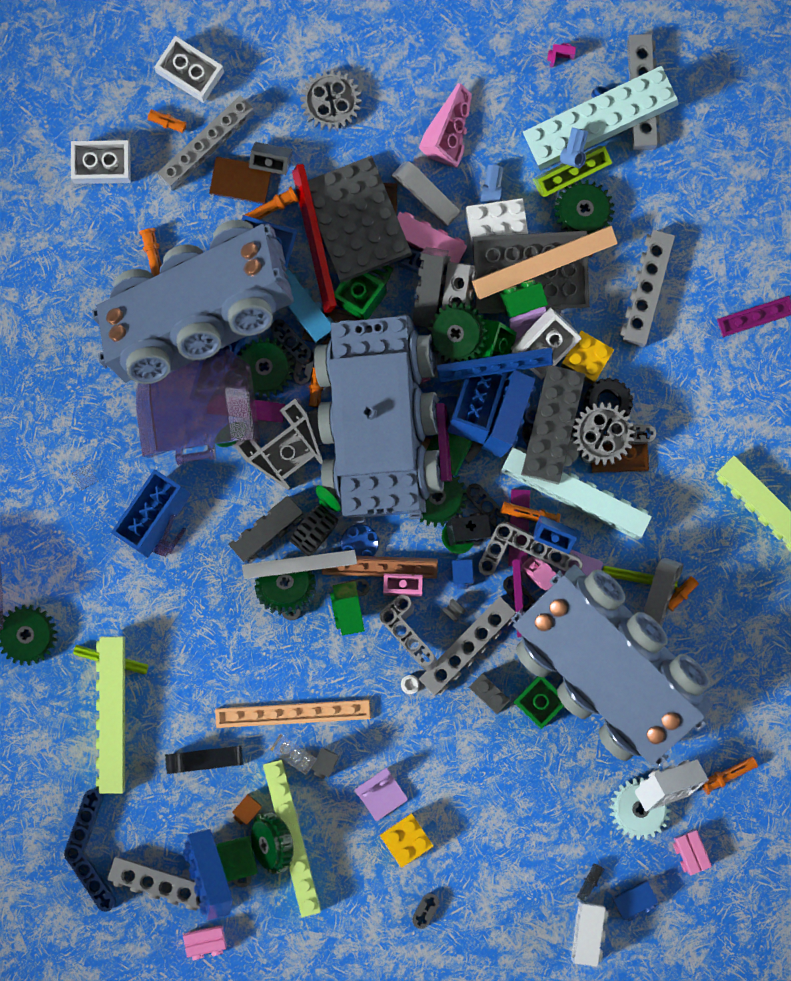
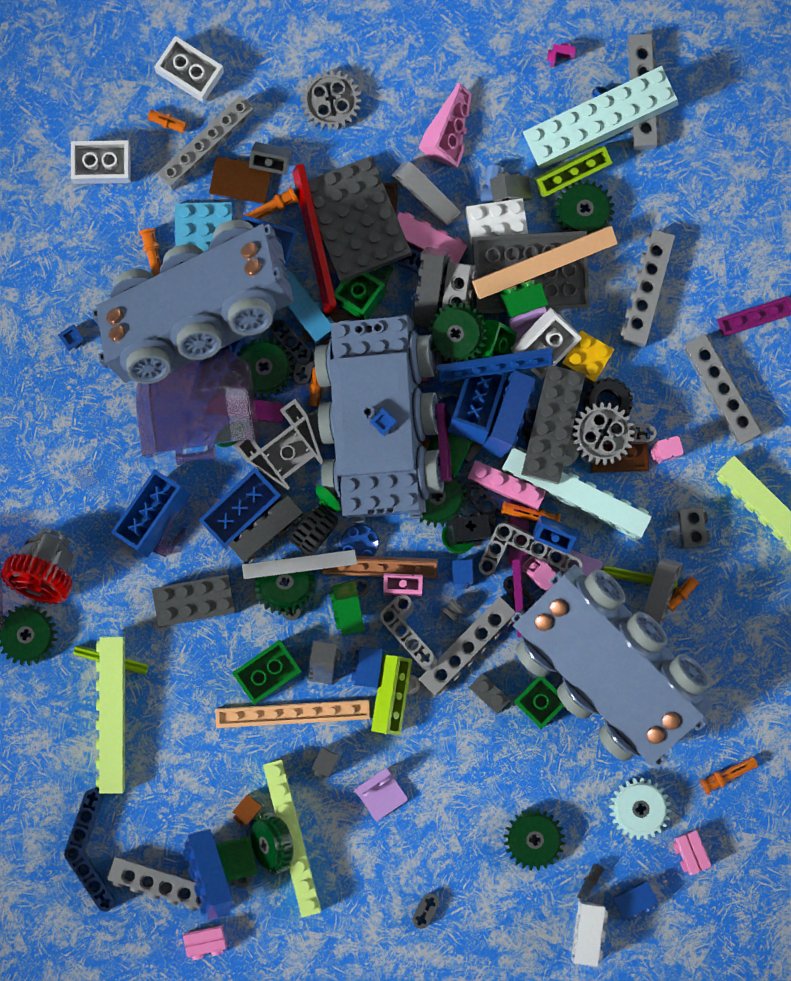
black beam [165,745,244,774] -> none
clear plate [270,734,317,775] -> none
yellow brick [379,813,434,868] -> none
medium blue piece [560,127,588,168] -> none
white brick [635,759,708,812] -> none
none -> red piece [1,529,74,604]
none -> blue plate [58,324,85,351]
none -> dark grey brick [152,575,236,628]
none -> medium azure plate [175,202,232,253]
none -> blue brick [198,468,282,550]
none -> green brick [232,640,302,705]
none -> dark grey wedge [309,641,341,685]
none -> blue brick [351,646,383,688]
none -> blue plate [369,408,398,436]
none -> lime brick [371,654,412,736]
none -> bright pink brick [468,460,546,511]
none -> dark grey brick [490,172,532,202]
none -> dark green gear [503,809,565,871]
none -> bright pink brick [651,436,684,464]
none -> dark grey brick [678,507,710,549]
none -> light grey brick [682,333,762,446]

